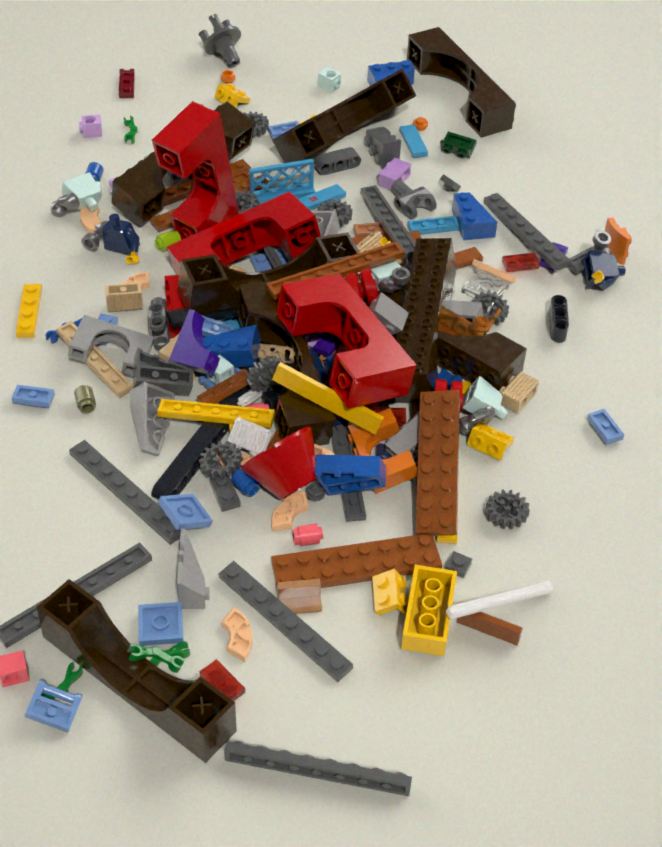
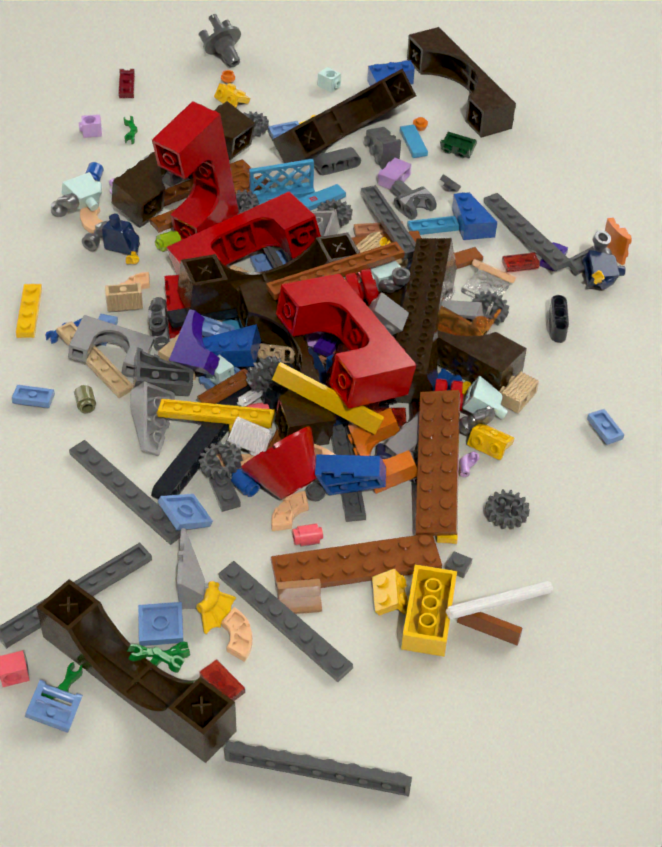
none -> yellow arm [196,581,236,634]
none -> lavender arm [460,452,479,477]

